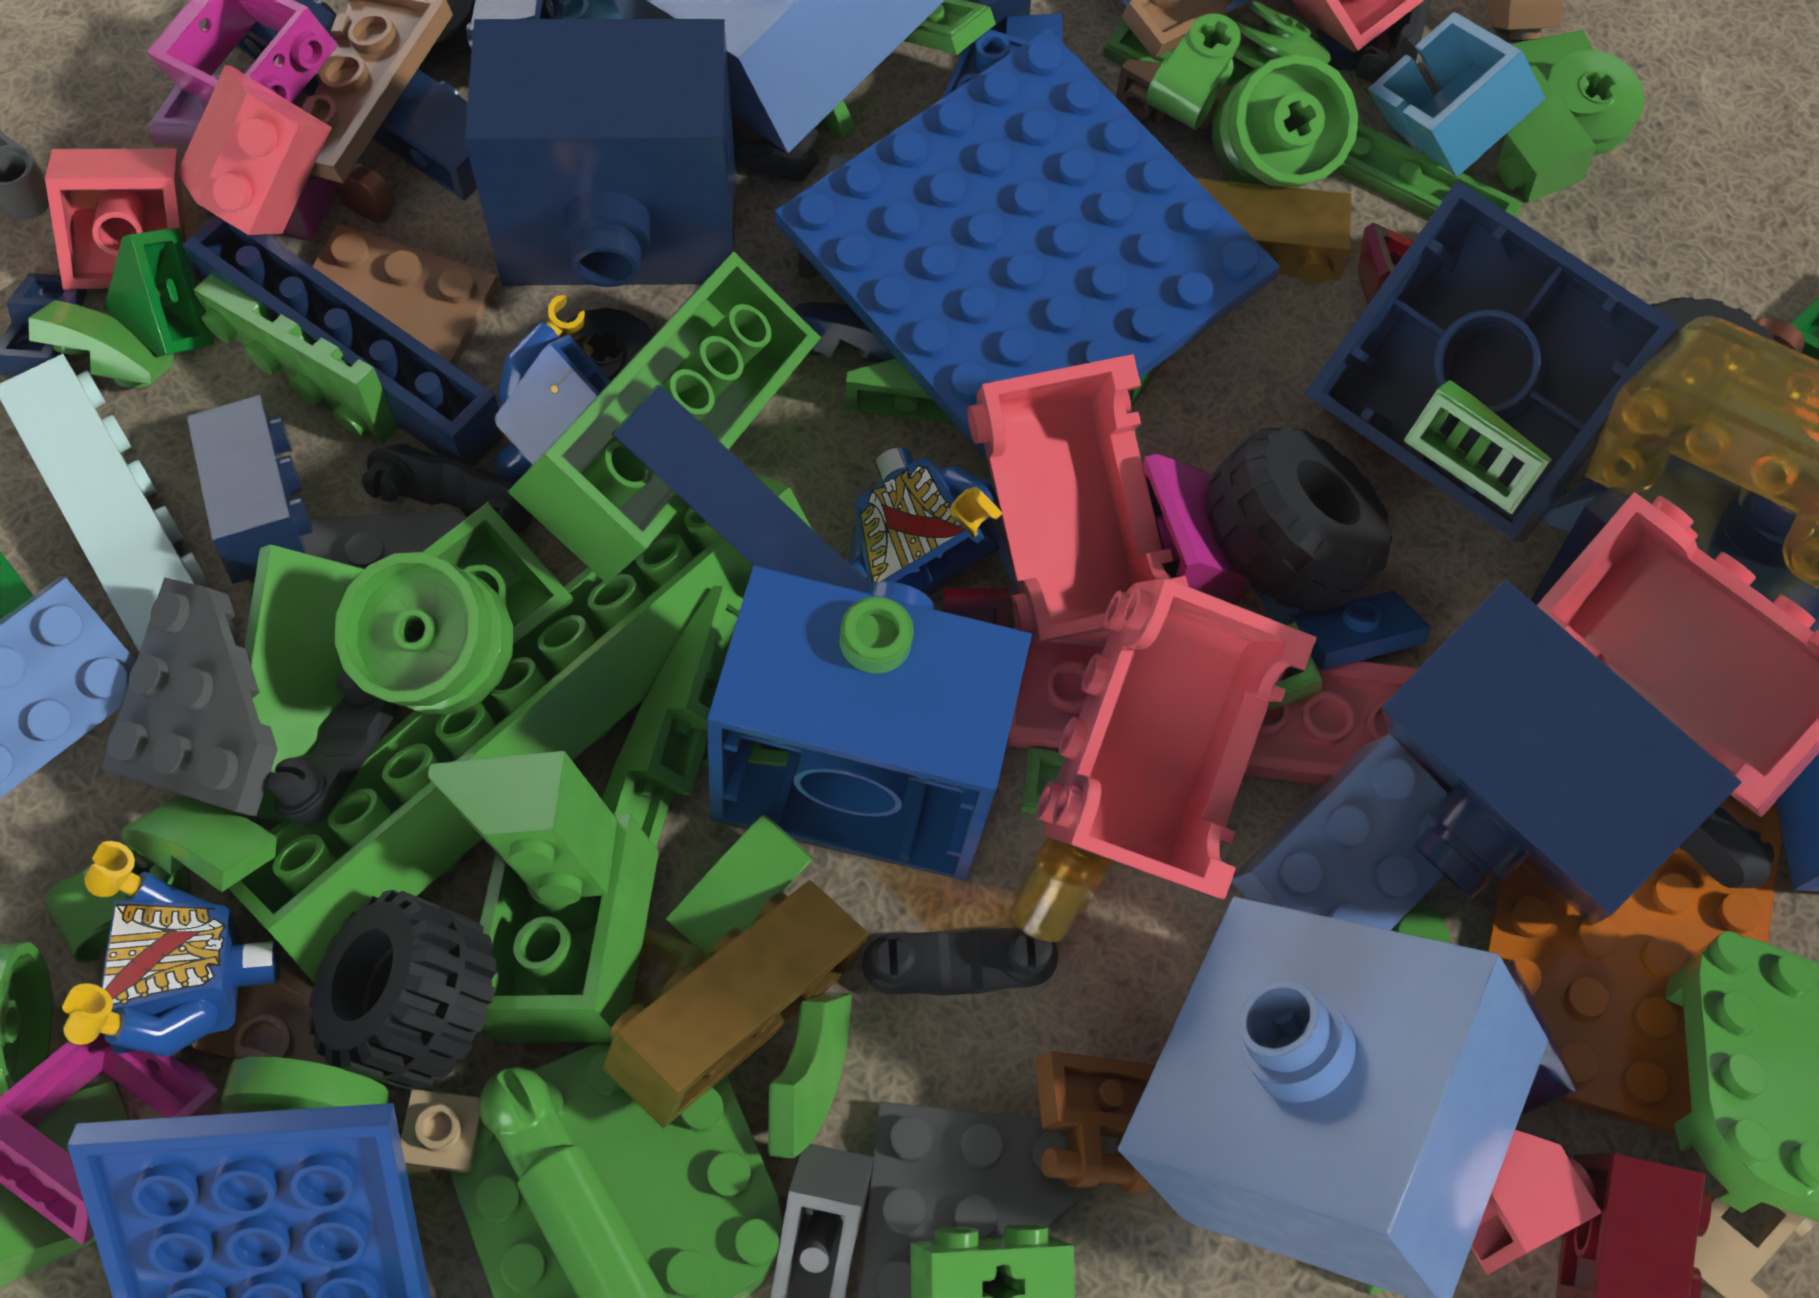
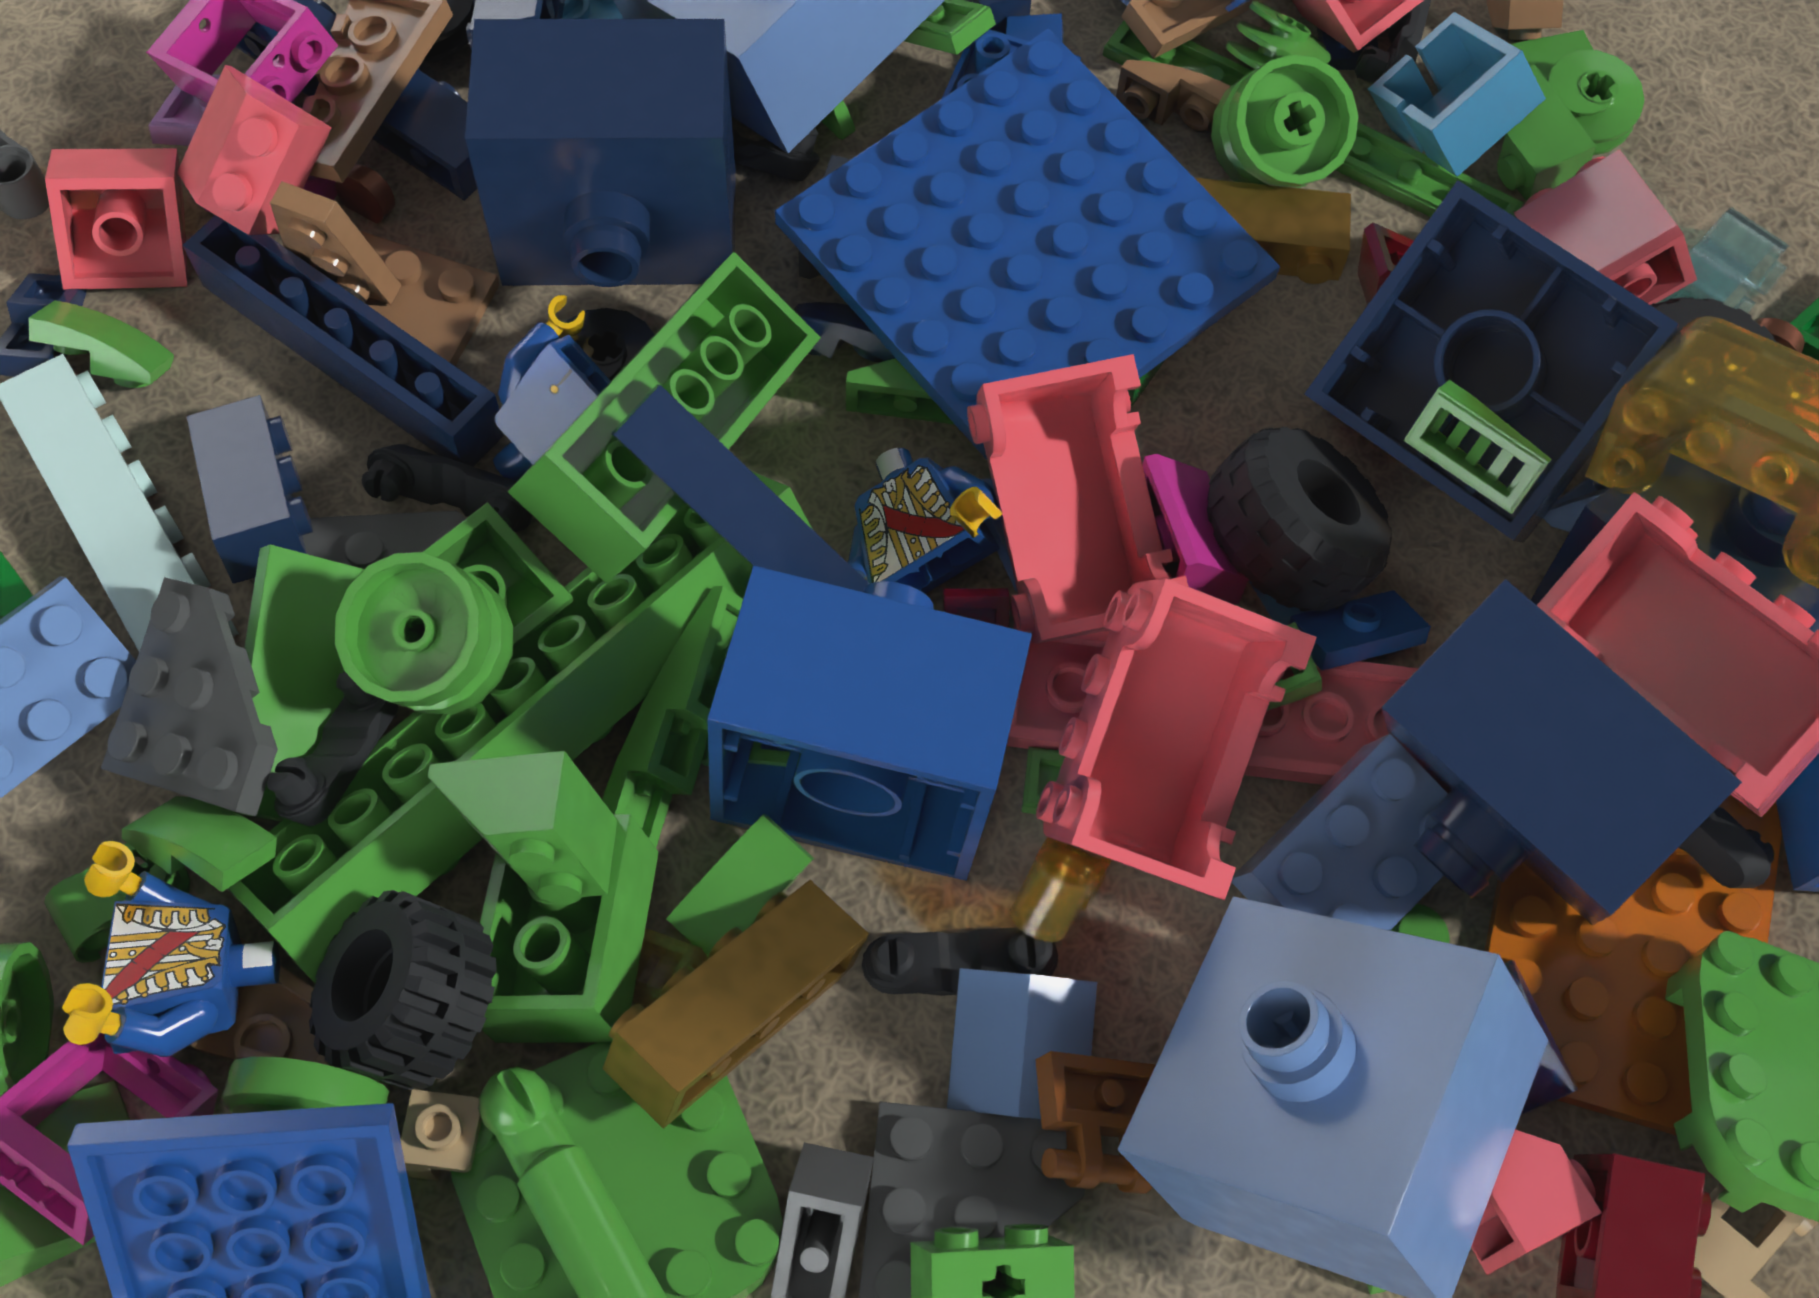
green slope [104,227,214,357] -> none
bright green wing [194,274,399,445] -> none
bright green tile [768,992,852,1158] -> none
bright green tile [839,597,914,674] -> none
bright green piece [1145,14,1241,130] -> none
none -> medium nougat wing [270,181,401,305]
none -> medium blue slope [947,968,1097,1119]
none -> coral slope [1514,149,1697,305]
none -> clear light blue brick [1658,207,1790,314]

